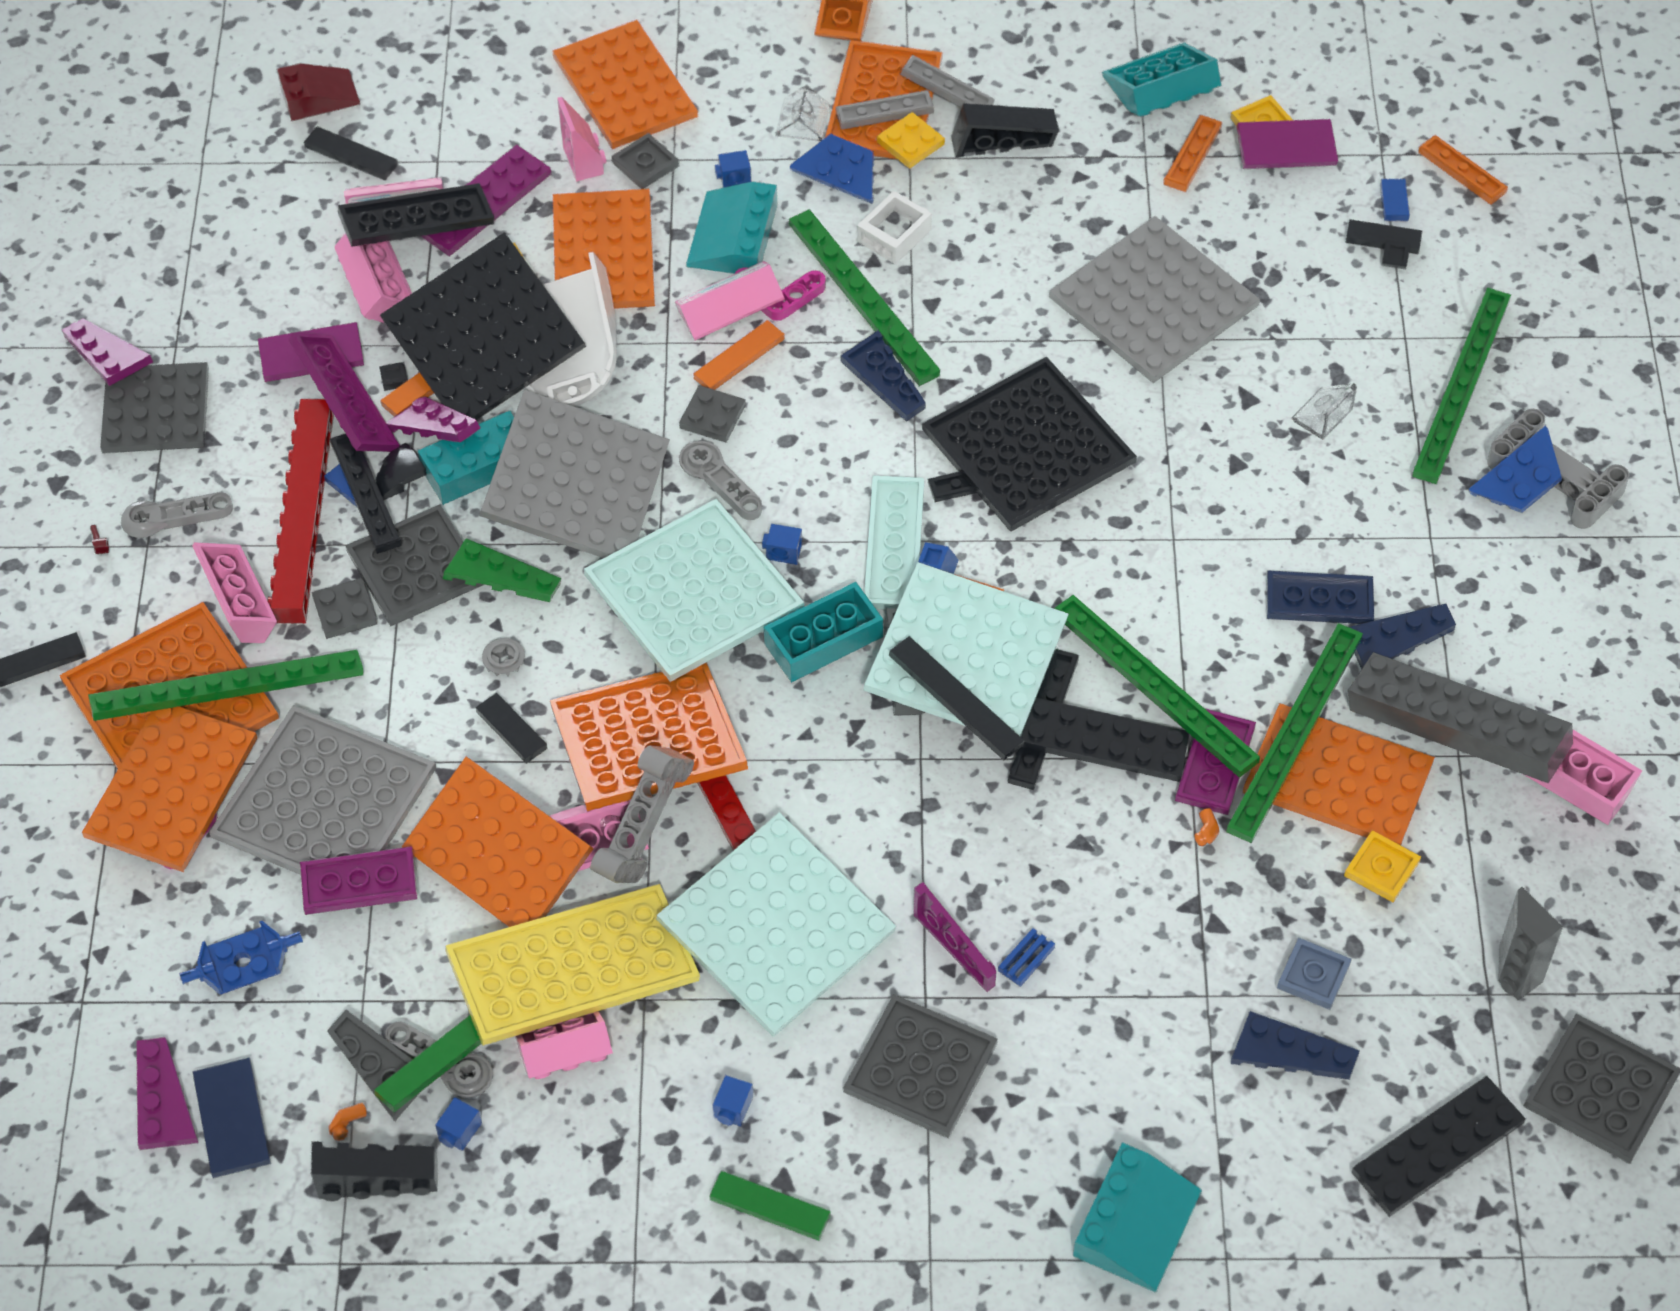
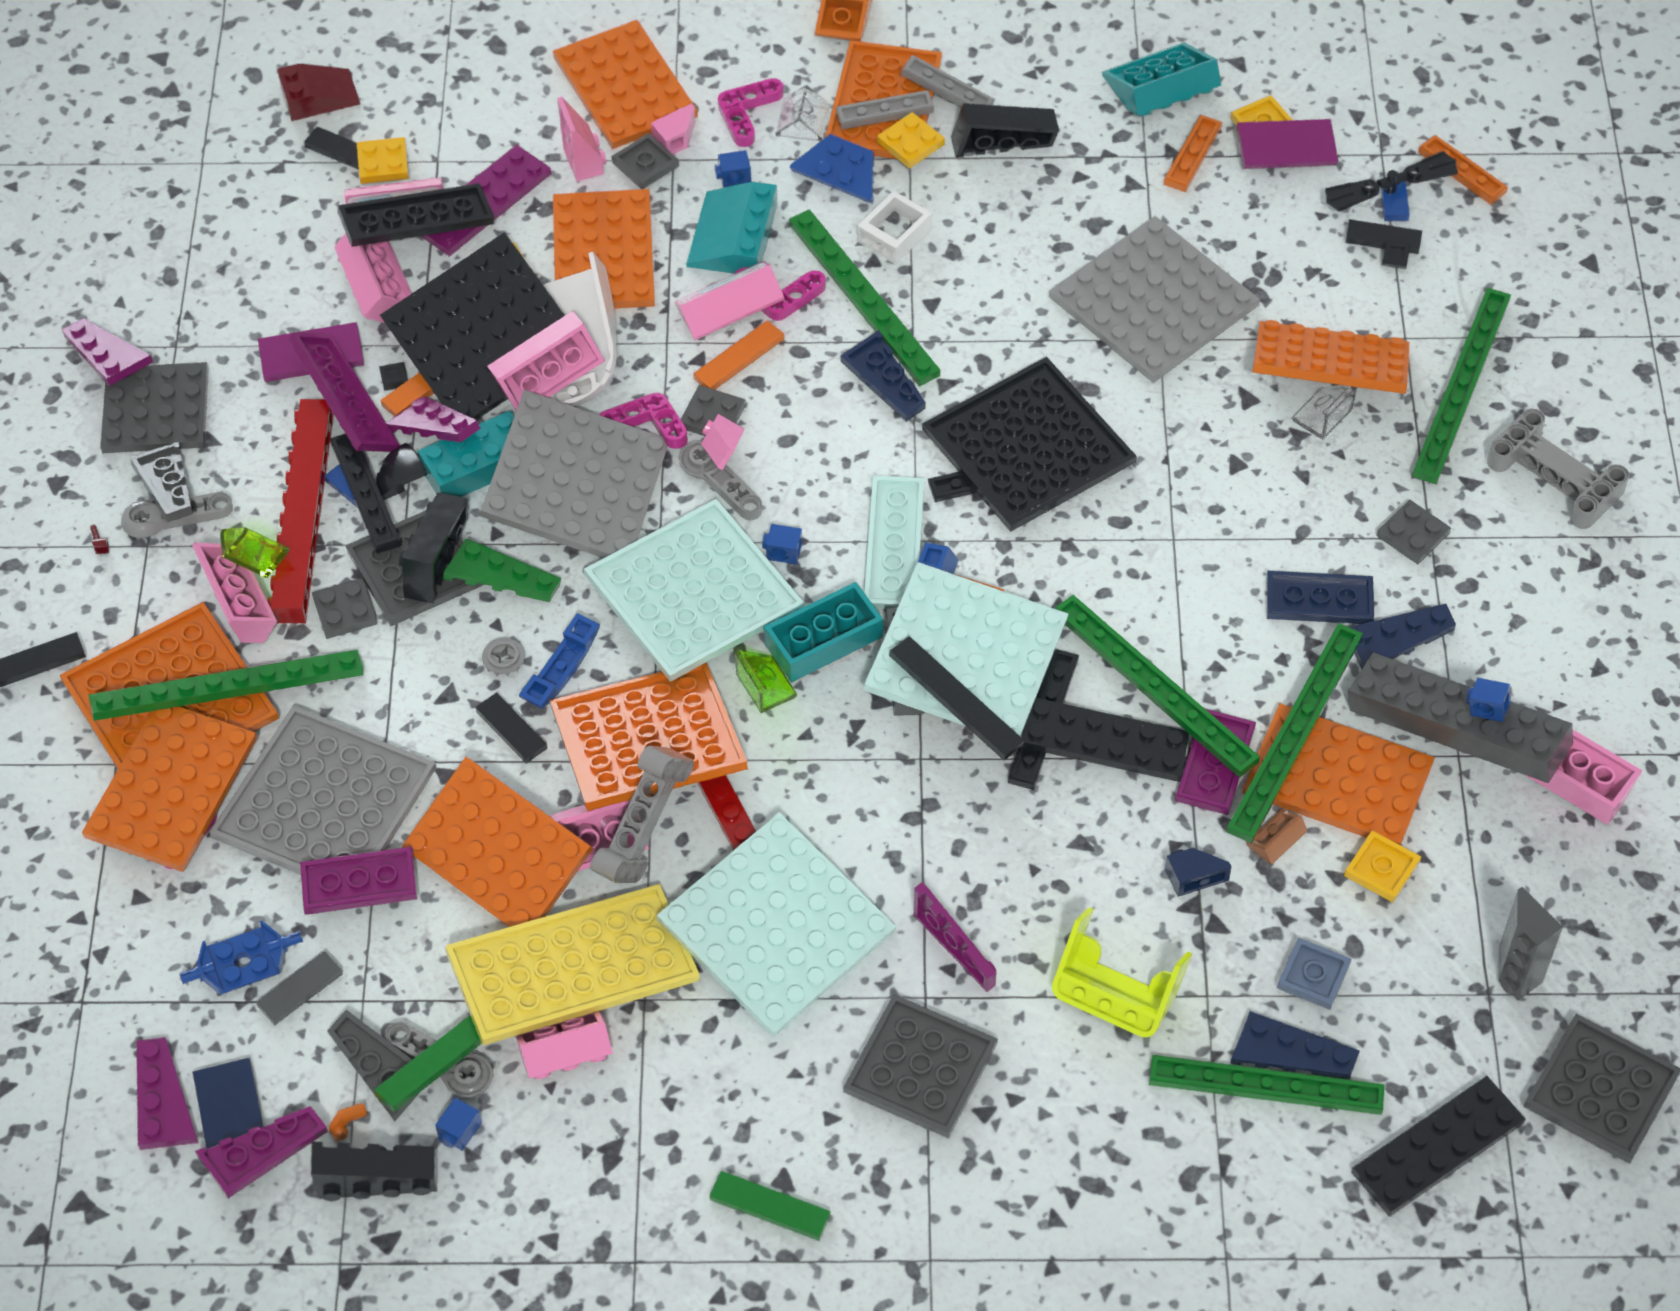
blue brick [713,1075,754,1127] -> none
blue tile [998,928,1055,987] -> none
teal slope [1073,1142,1202,1293] -> none
orange arm [1194,808,1220,846] -> none
blue wing [1469,426,1562,513] -> none
none -> wing [130,442,192,522]
none -> magenta wing [195,1106,328,1199]
none -> clear neon green slope [220,527,290,578]
none -> dark grey tile [256,951,343,1025]
none -> yellow plate [357,137,409,184]
none -> black wedge [399,492,468,604]
none -> bright pink slope [487,311,605,411]
none -> blue slope [519,613,600,709]
none -> dark pink beam [599,393,688,449]
none -> bright pink slope [651,104,695,154]
none -> bright pink slope [701,414,745,470]
none -> dark pink beam [718,78,784,147]
none -> clear neon green slope [735,650,798,713]
none -> neon yellow windscreen [1052,907,1193,1037]
none -> green tile [1149,1055,1385,1115]
none -> dark blue slope [1165,848,1232,897]
none -> nougat slope [1246,809,1307,864]
none -> orange plate [1252,320,1410,394]
none -> black piece [1325,151,1458,212]
none -> dark grey plate [1377,499,1451,565]
none -> blue brick [1466,677,1511,722]

